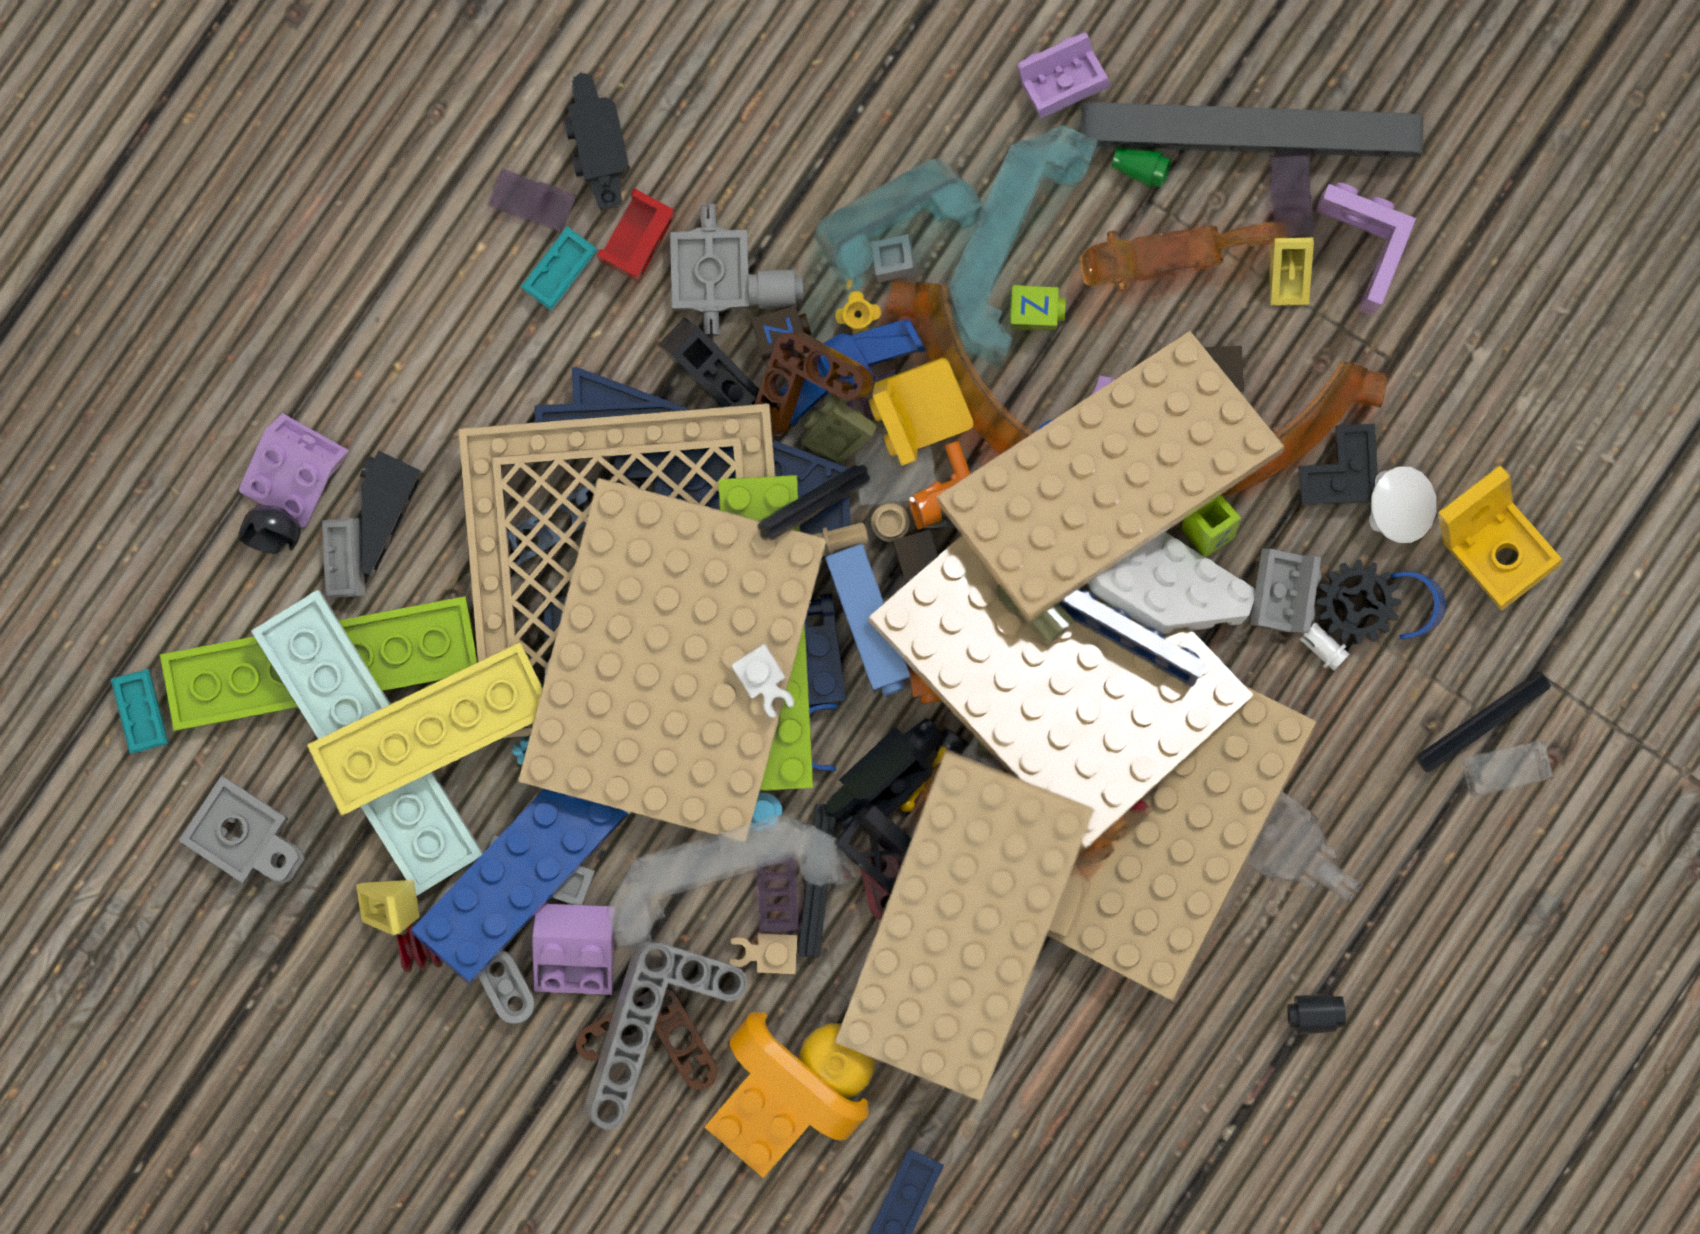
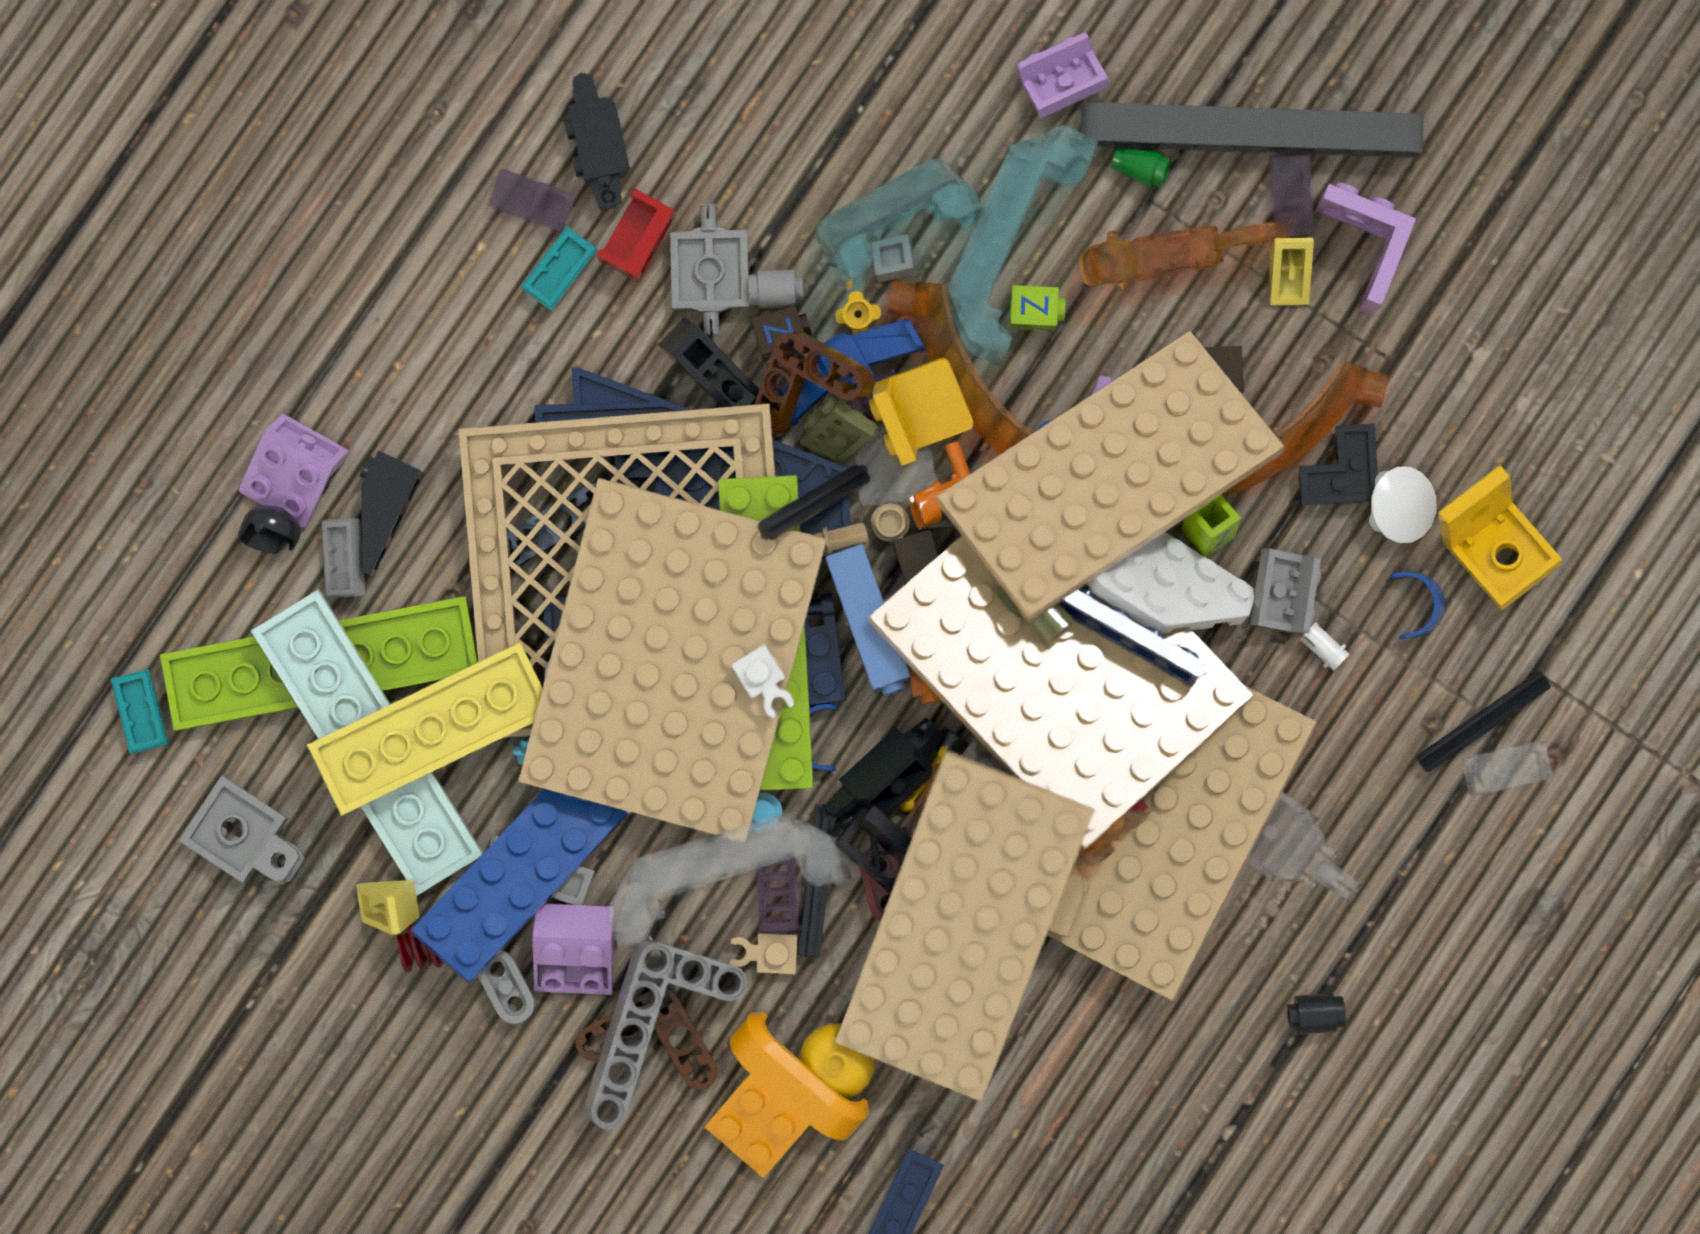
black gear [1315,560,1401,645] -> none

